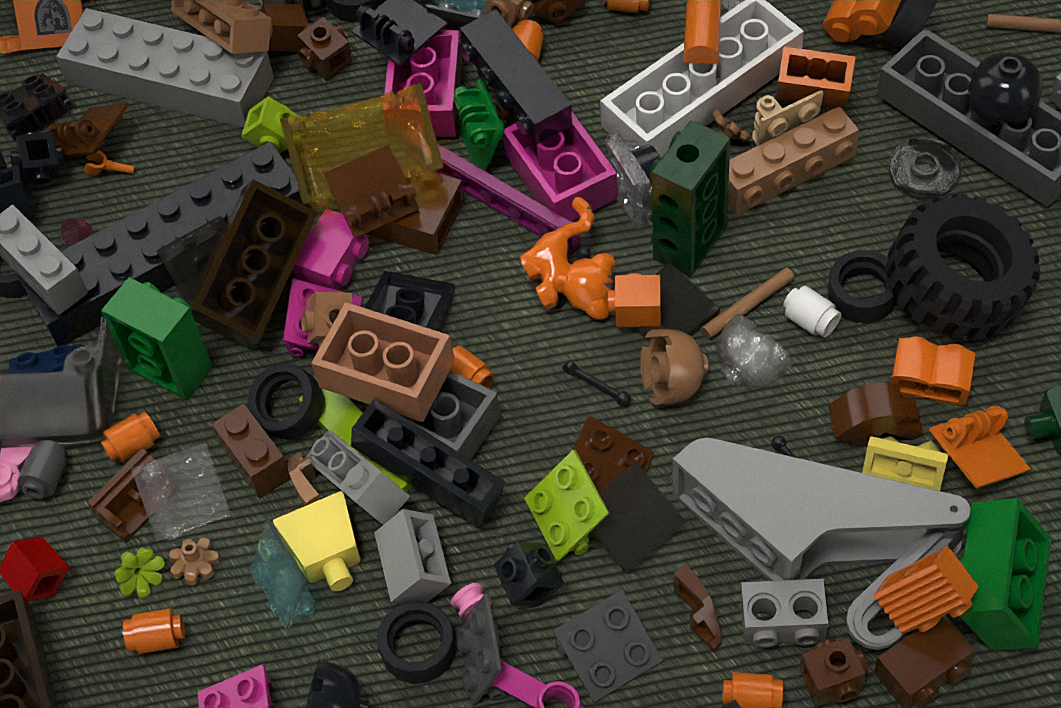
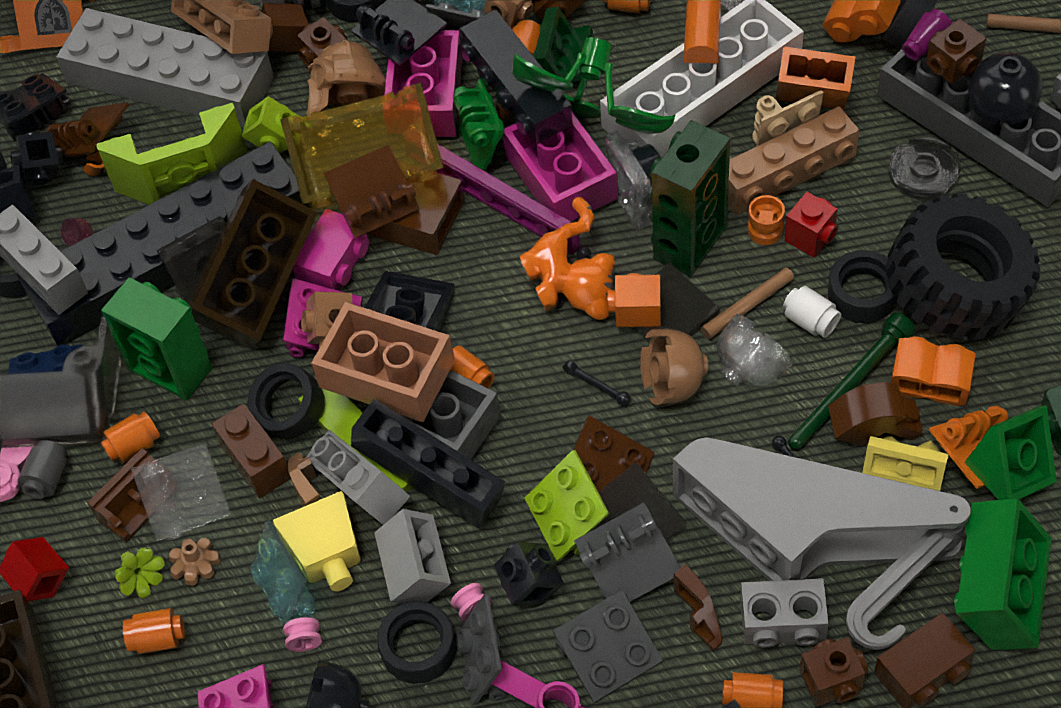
medium nougat plant [712,108,752,143] -> none
orange brick [874,546,979,634] -> none
none -> lime slope [96,102,247,205]
none -> bright pink bush [283,617,322,652]
none -> medium nougat head [305,40,386,127]
none -> green plant [512,37,676,134]
none -> dark green bracket [533,6,593,83]
none -> dark grey hinge [574,502,681,602]
none -> orange wheel [748,195,785,245]
none -> red brick [784,192,839,258]
none -> dark green piece [788,312,916,450]
none -> magenta cone [902,9,953,61]
none -> reddish brown brick [926,19,986,84]
none -> green slope [965,405,1057,500]

